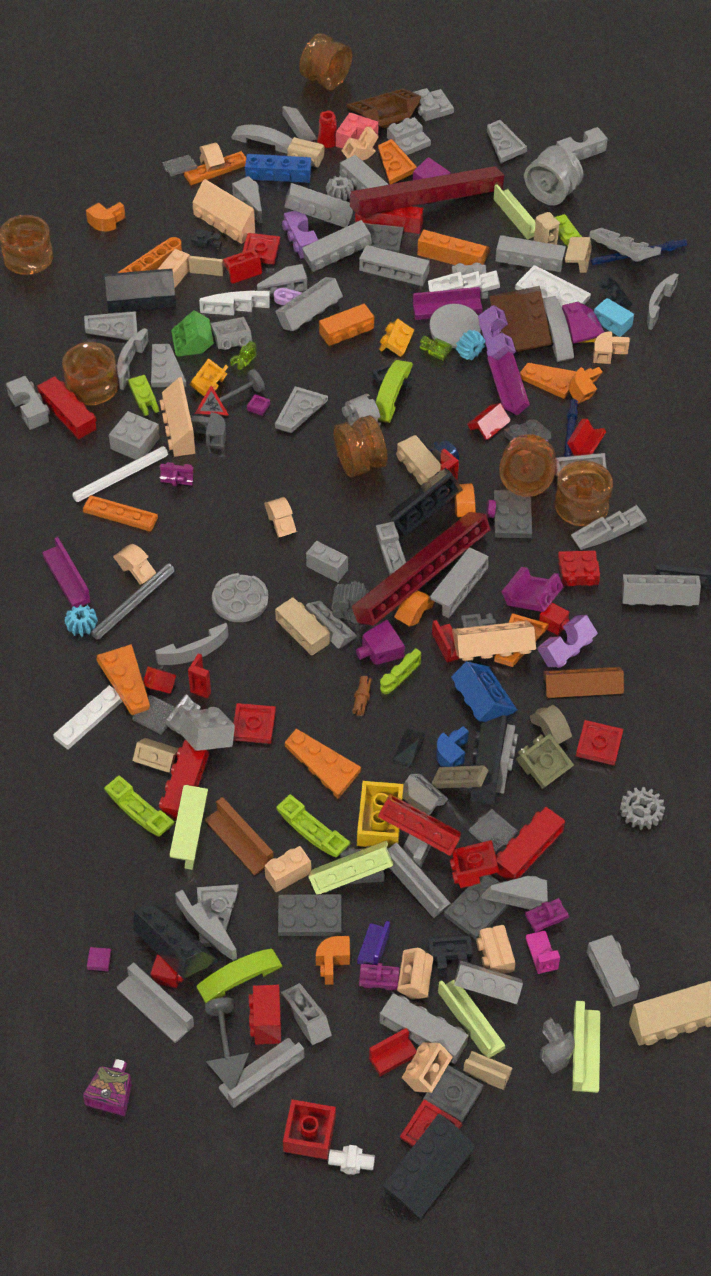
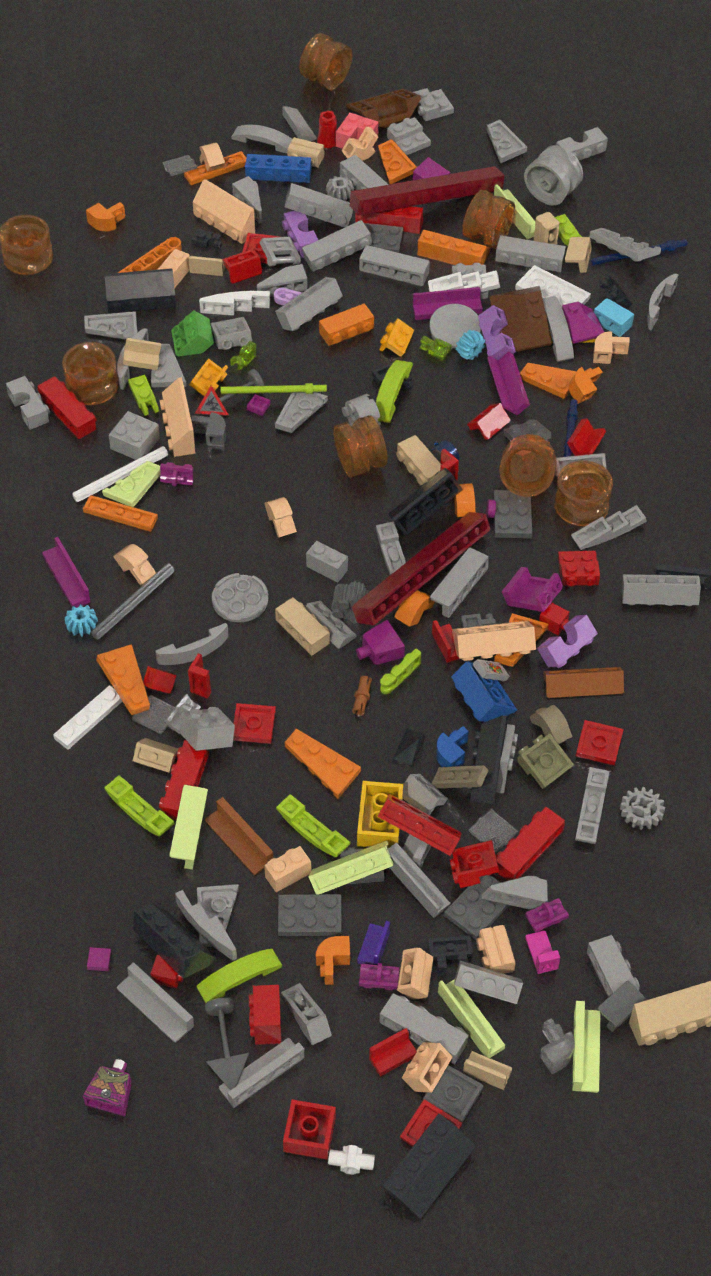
none -> yellowish green wing [102,461,161,507]
none -> tan panel [123,338,161,370]
none -> lime bar [221,383,327,394]
none -> light grey plate [260,237,301,266]
none -> clear orange piece [463,190,515,249]
none -> light grey tile [473,659,510,681]
none -> light grey slope [575,767,610,844]
none -> dark grey panel [598,981,646,1032]

